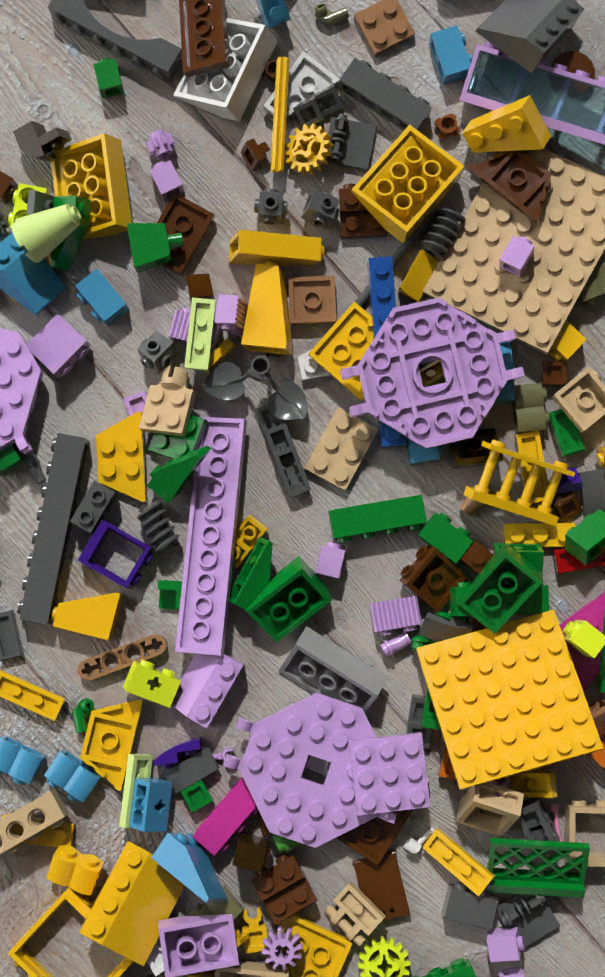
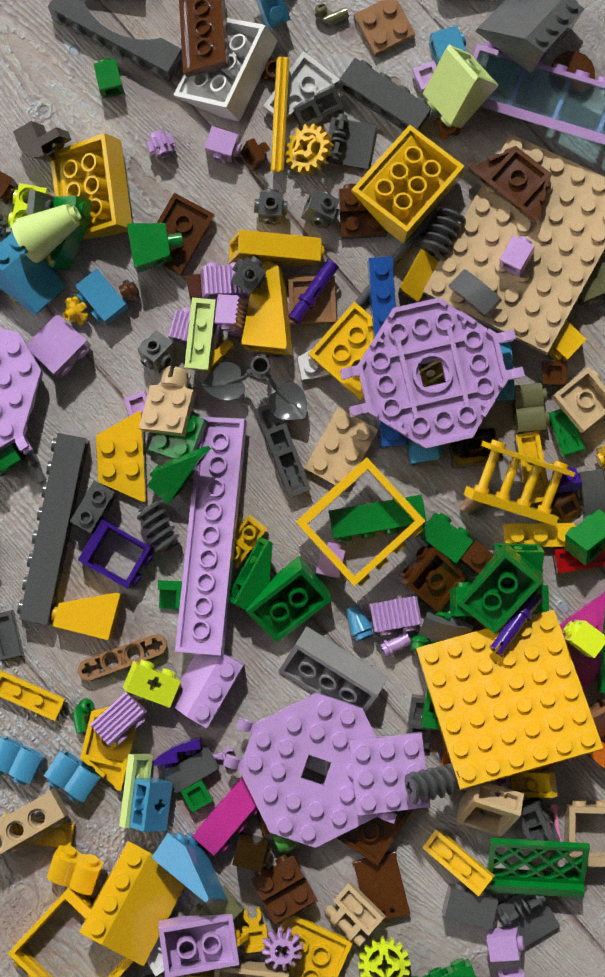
lavender brick [150,160,185,201] -> none
white hand [404,827,435,854] -> none
yellow wedge [462,95,551,153] -> none
none -> yellow plant [63,296,88,325]
none -> lavender brick [90,692,148,746]
none -> reddish brown plate [119,279,139,302]
none -> lavender brick [200,262,250,299]
none -> lavender brick [204,126,242,164]
none -> dark grey brick [230,256,267,295]
none -> dark purple pin [288,259,339,325]
none -> yellow window [295,457,425,587]
none -> dark azure cone [345,605,374,642]
none -> dark grey piece [404,763,460,805]
none -> lavender plate [412,61,437,93]
none -> yellowish green slope [423,45,499,128]
none -> dark grey slope [448,269,502,317]
none -> dark purple pin [489,591,543,656]

